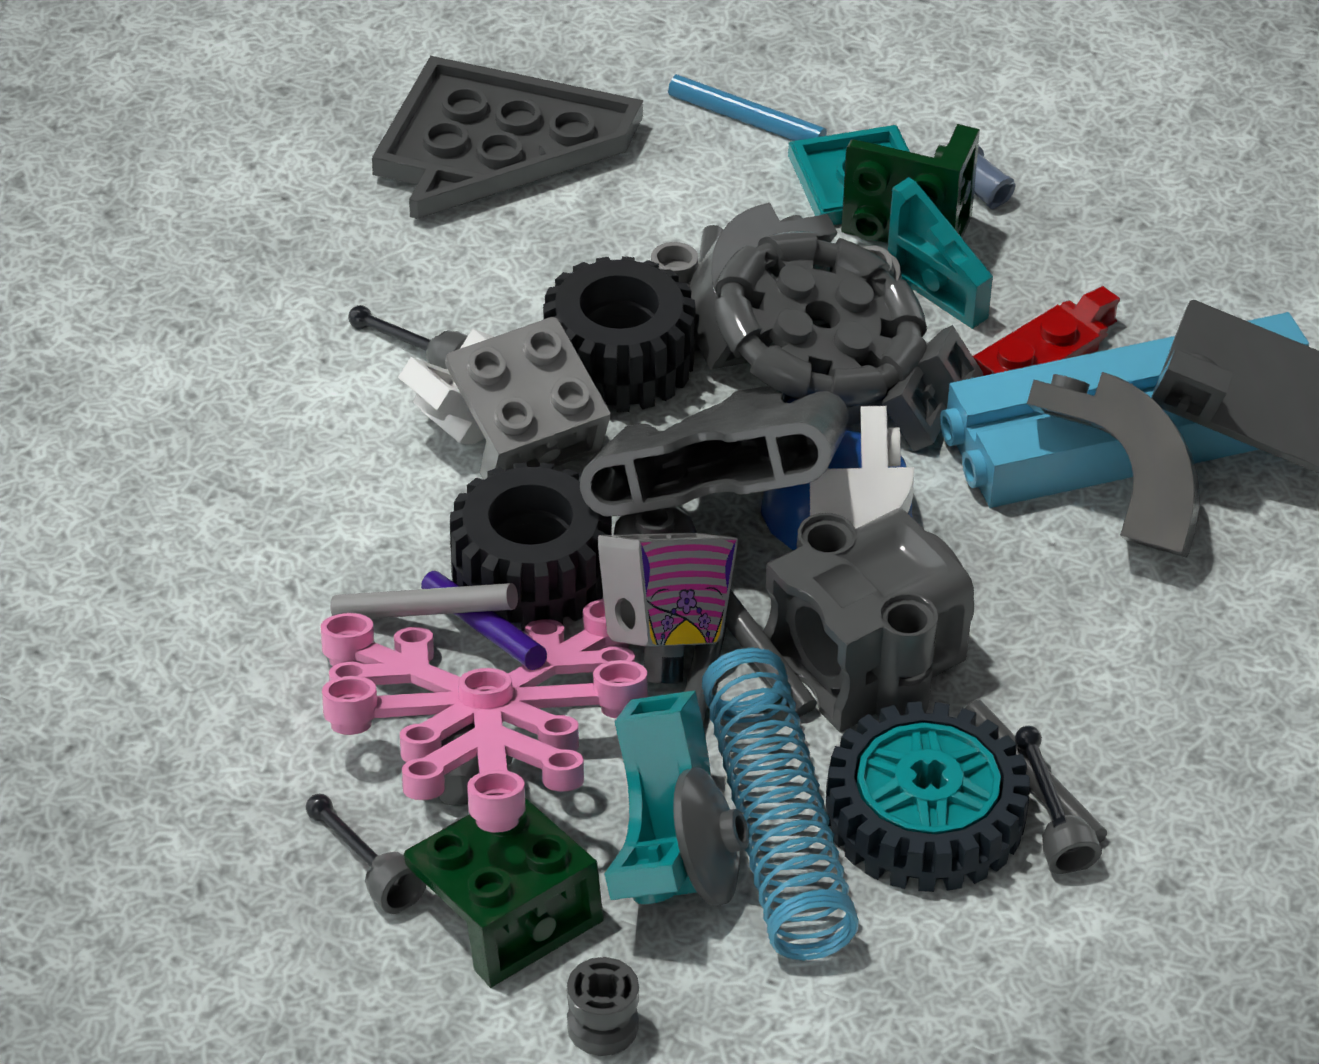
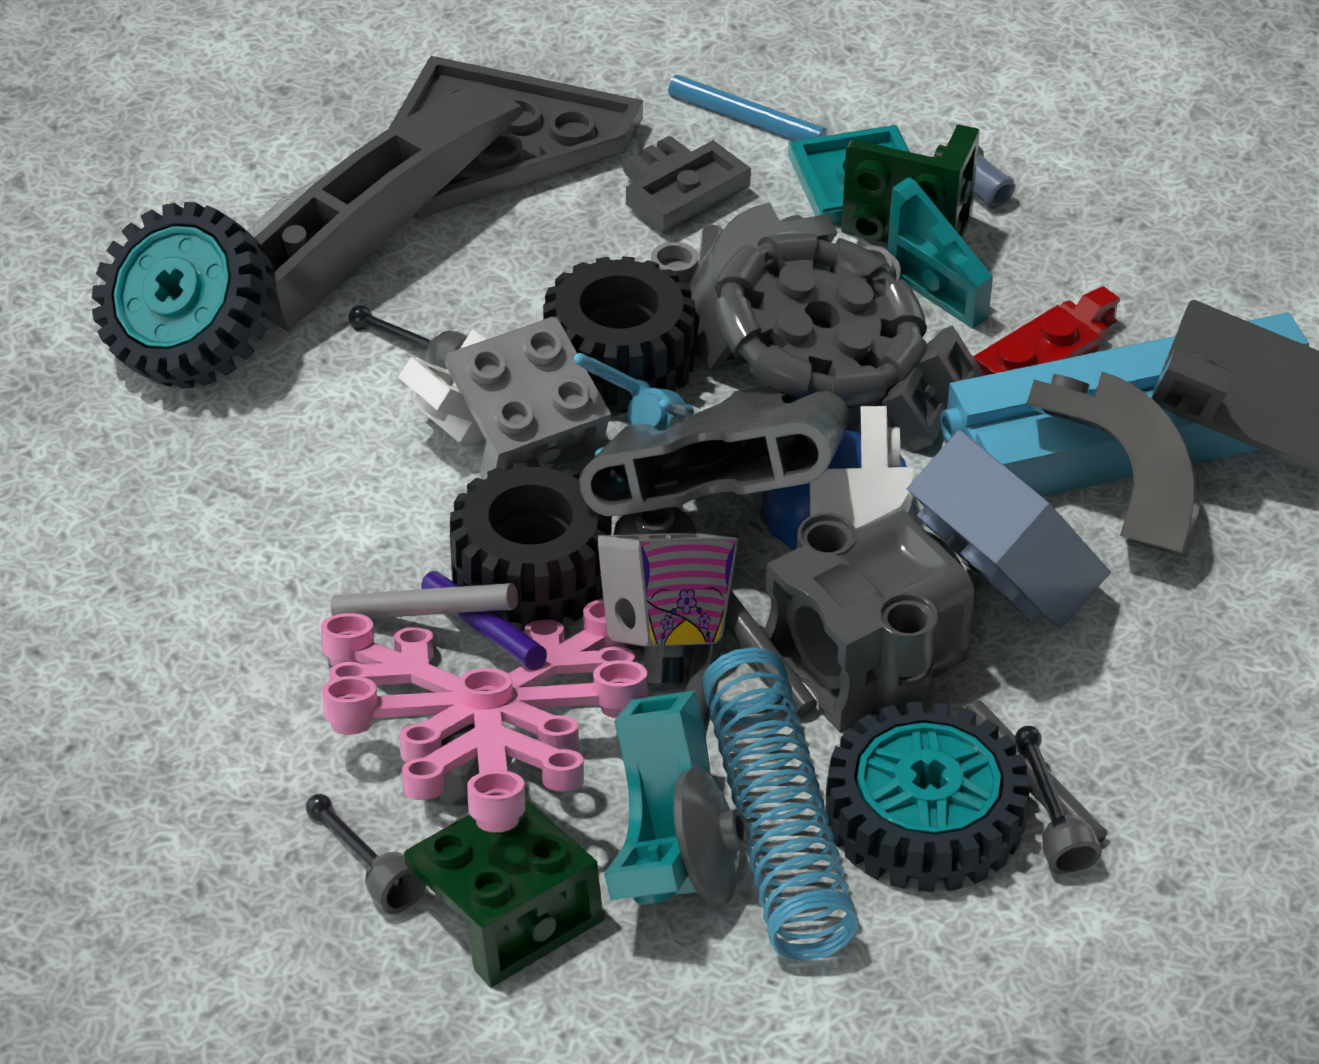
dark grey wheel [567,957,639,1056] -> none
none -> wheel [91,202,276,389]
none -> dark grey wedge [247,82,523,332]
none -> medium azure plant [573,353,694,456]
none -> dark grey hinge [622,136,751,233]
none -> sand blue brick [906,430,1111,629]

